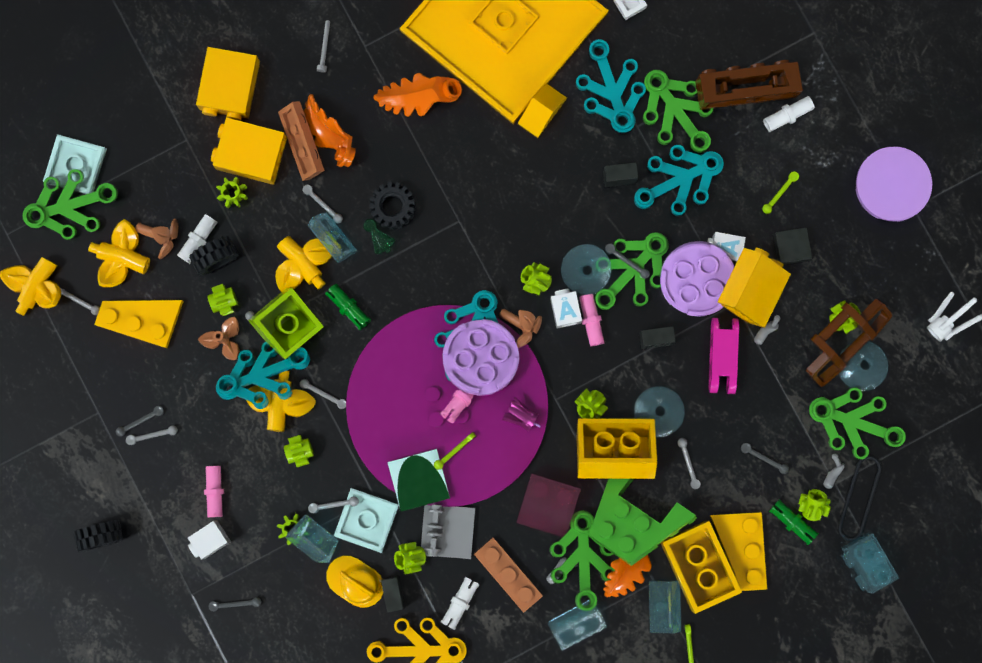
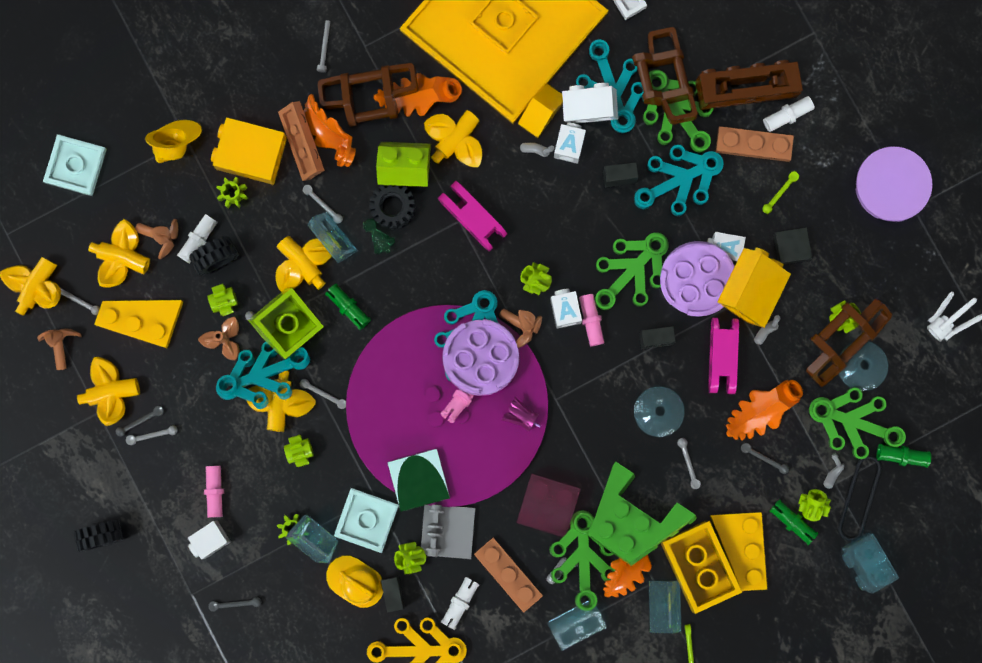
bright green plant [23,169,118,240] -> none
yellow brick [196,47,260,121] -> none
light grey hinge [308,496,359,513] -> none
lime hinge [434,432,476,470] -> none
clear light blue dish [561,244,612,295] -> none
lime gear [575,389,608,419] -> none
yellow brick [577,419,657,479] -> none
dark grey hinge [605,244,650,279] -> none
none -> nougat plant [37,329,82,370]
none -> yellow plant [77,357,140,426]
none -> yellow piece [145,120,202,163]
none -> reddish brown bar [318,63,418,127]
none -> lime slope [376,142,431,187]
none -> yellow plant [424,110,482,168]
none -> dark pink piece [438,181,507,252]
none -> light grey piece [520,143,555,157]
none -> white brick [554,123,586,164]
none -> white brick [562,83,618,124]
none -> reddish brown bar [632,27,698,124]
none -> nougat plate [715,126,794,162]
none -> orange plant [726,380,803,440]
none -> green pin [876,444,931,468]

